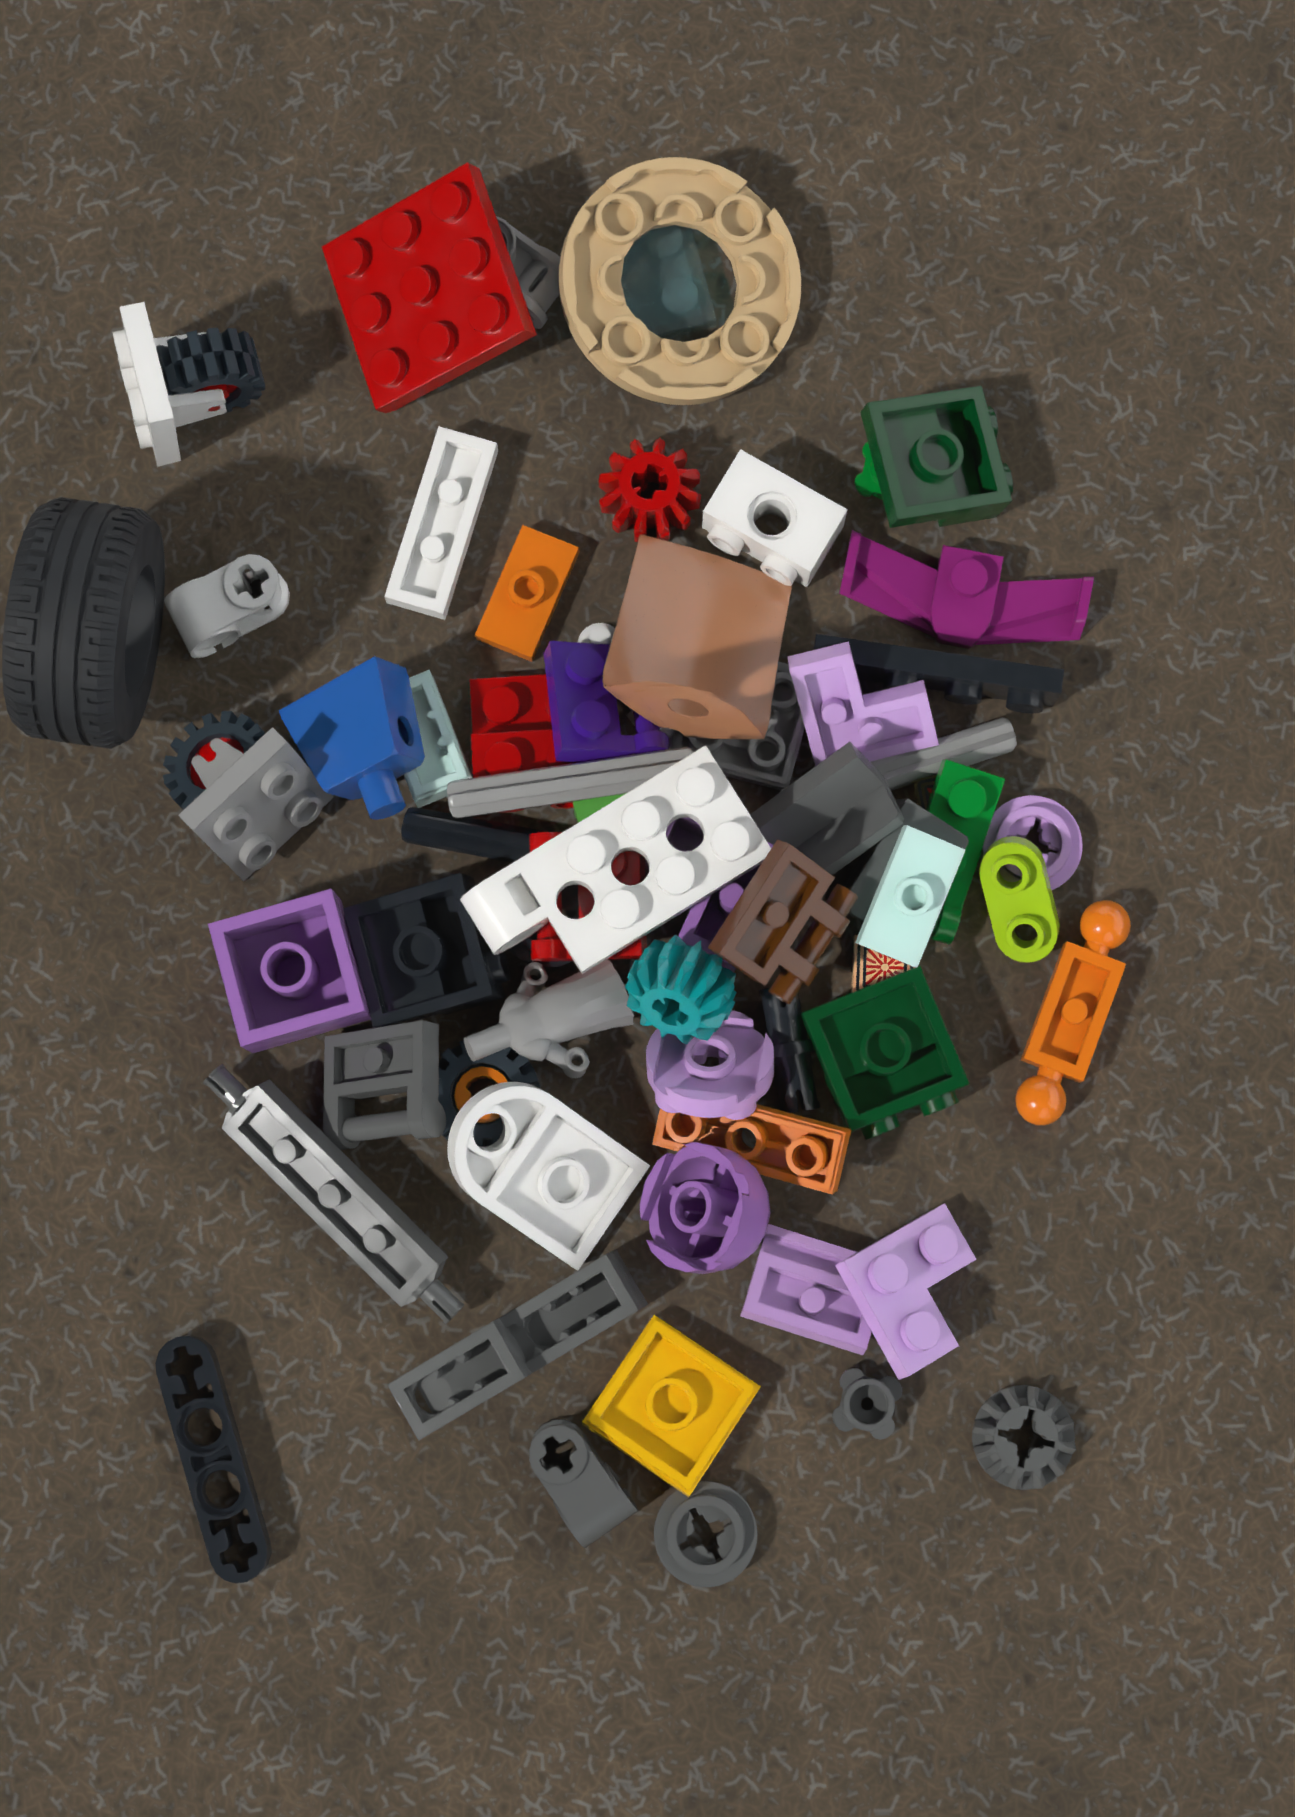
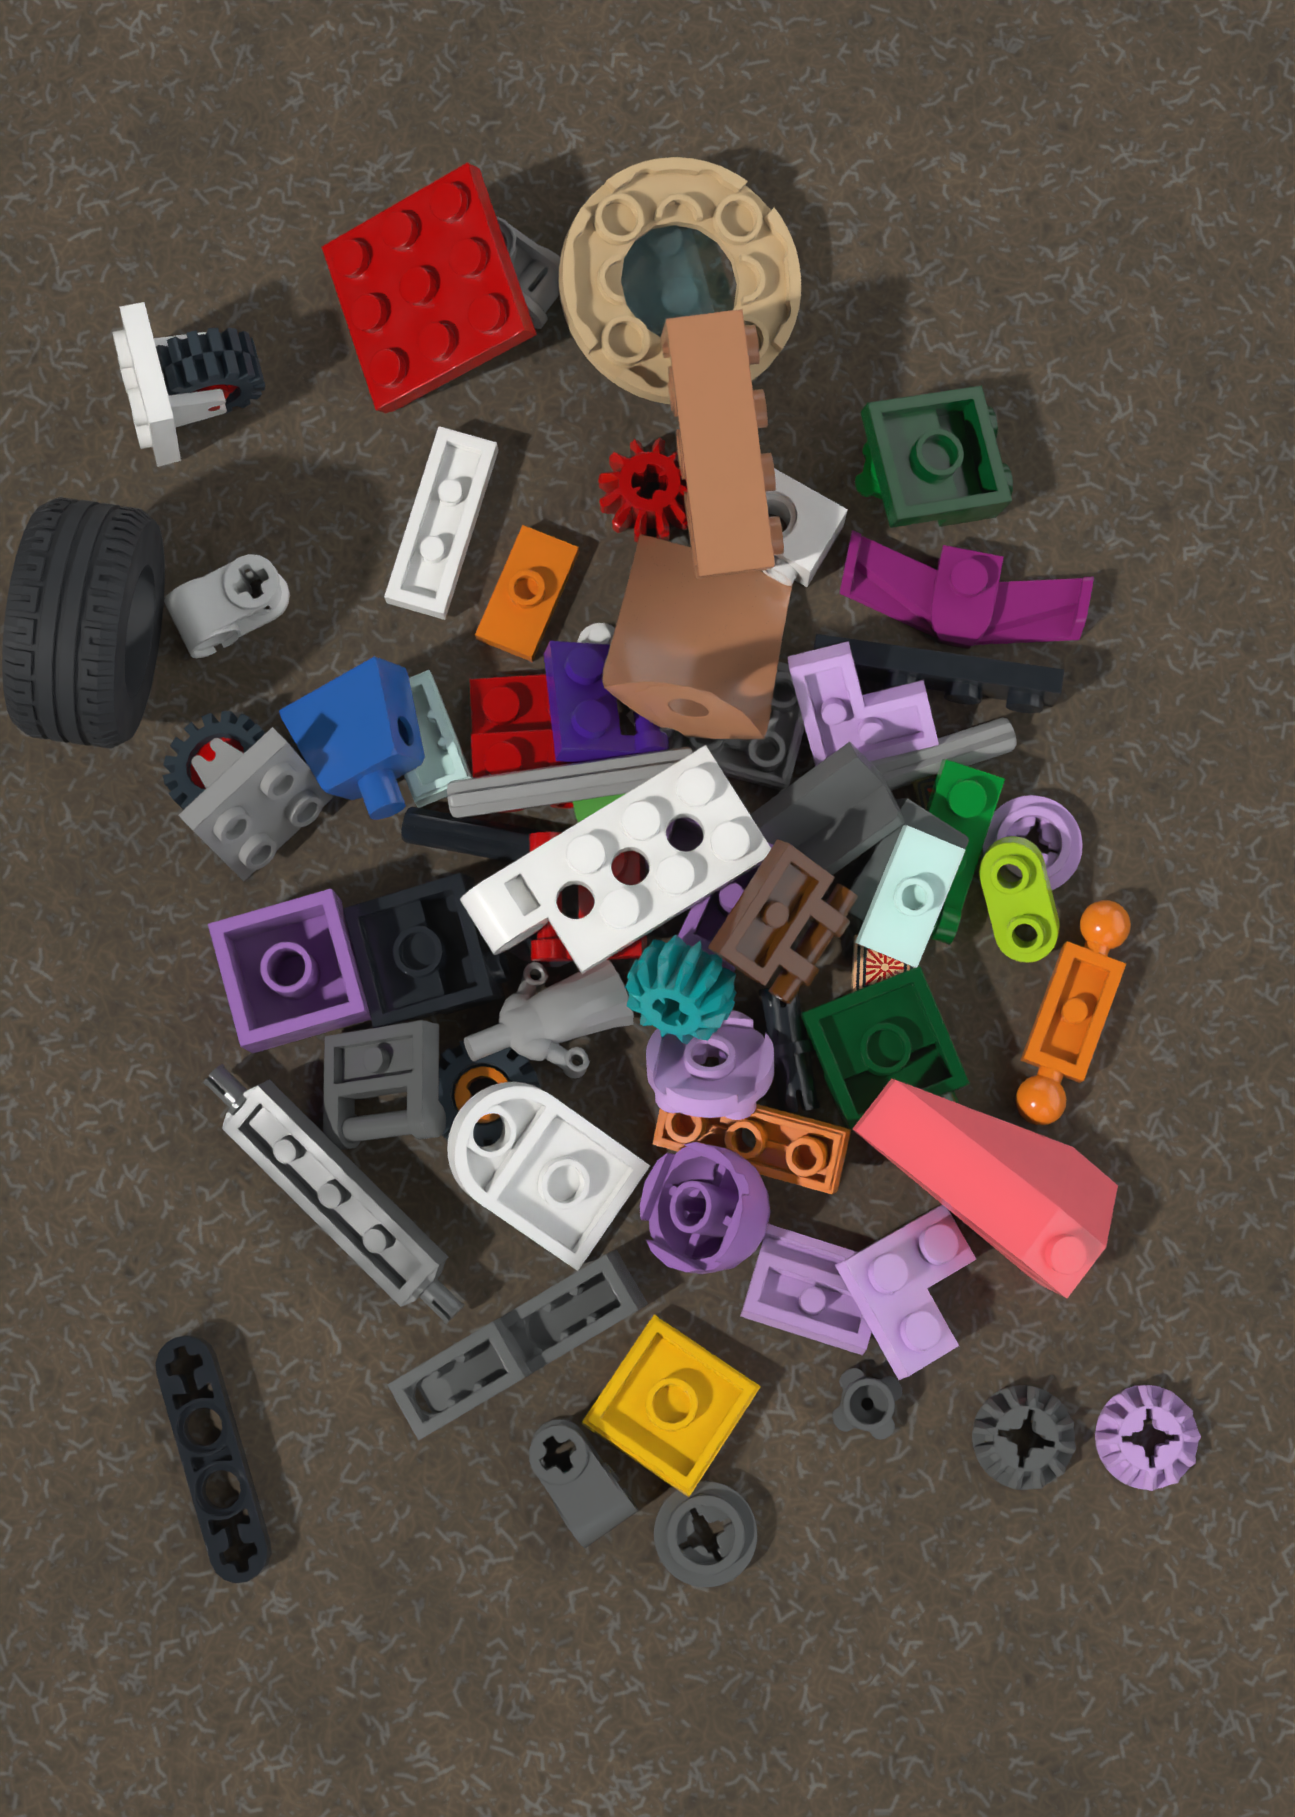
none -> nougat wedge [661,309,784,579]
none -> coral wedge [853,1079,1118,1298]
none -> lavender gear [1095,1385,1201,1491]

